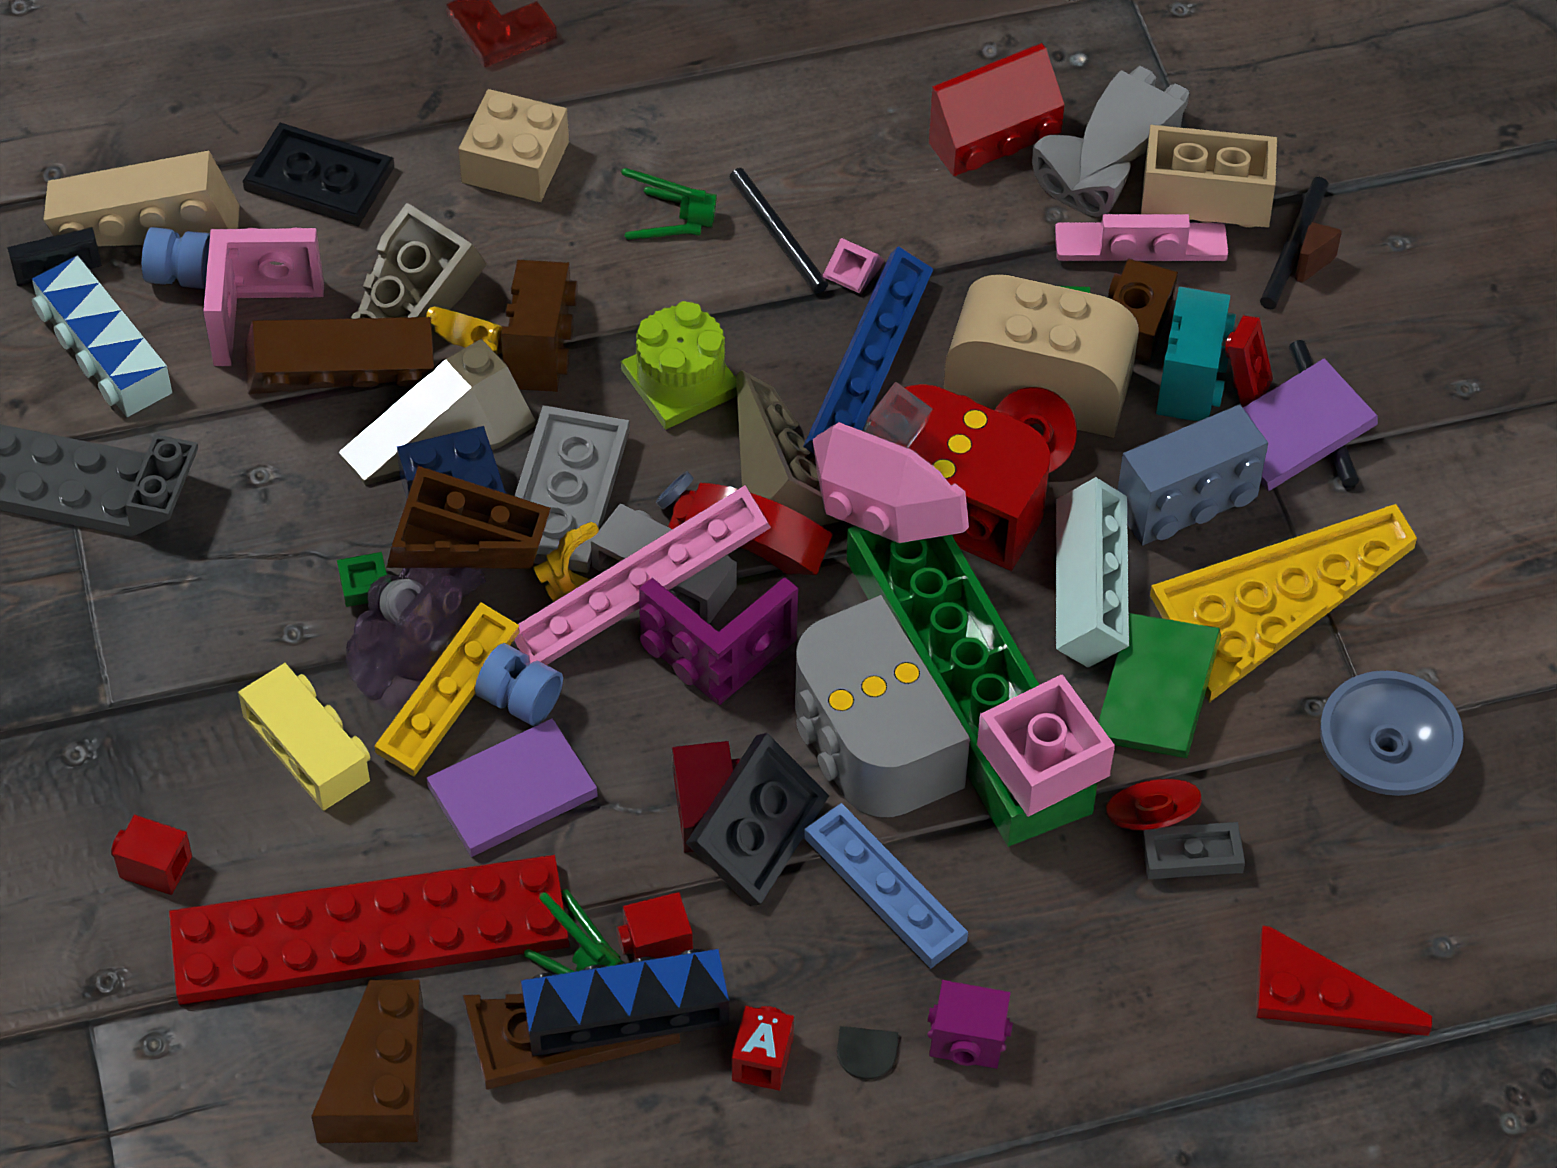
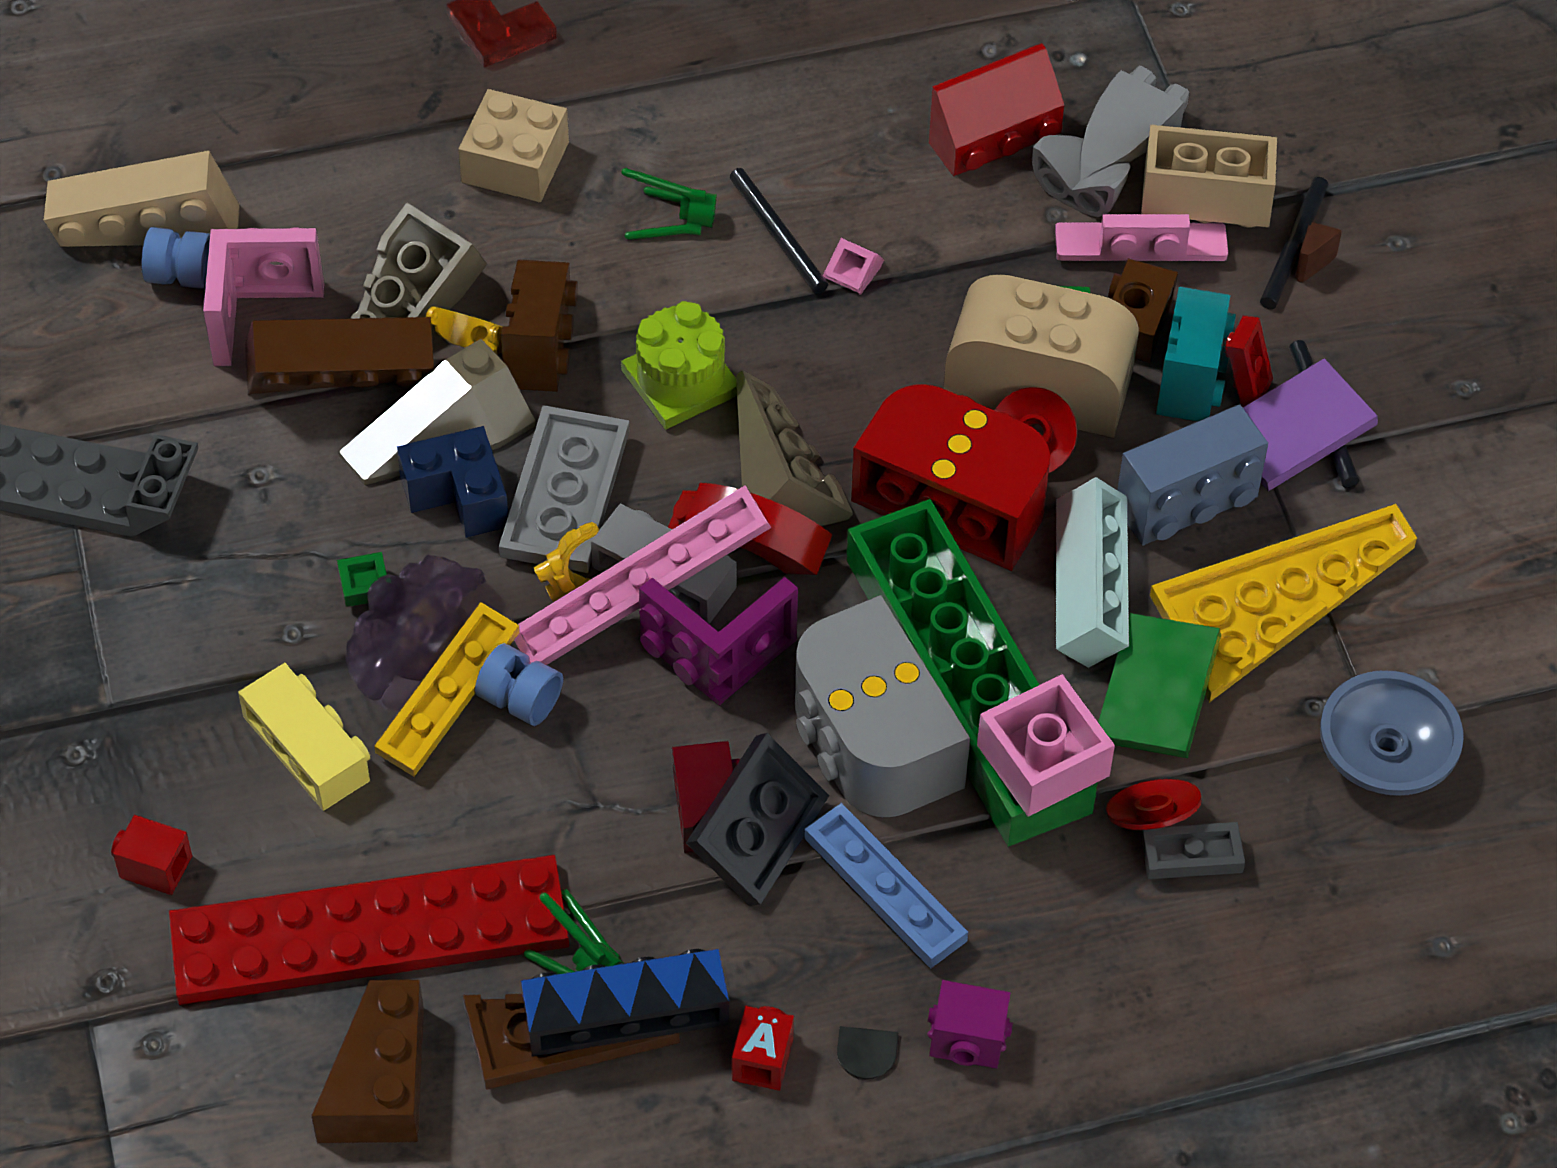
black plate [7,227,102,286] -> none
light aqua brick [32,255,172,417] -> none
black tile [243,122,395,227] -> none
light grey tile [380,579,429,626] -> none
reddish brown wedge [386,466,551,569] -> none
medium lavender tile [427,718,598,857] -> none
red brick [616,892,693,960] -> none
sand blue piece [656,471,694,509] -> none
blue plate [803,246,933,454] -> none
bright pink wedge [813,422,969,543] -> none
clear light blue brick [863,382,933,448] -> none
red wing [1256,926,1432,1036] -> none

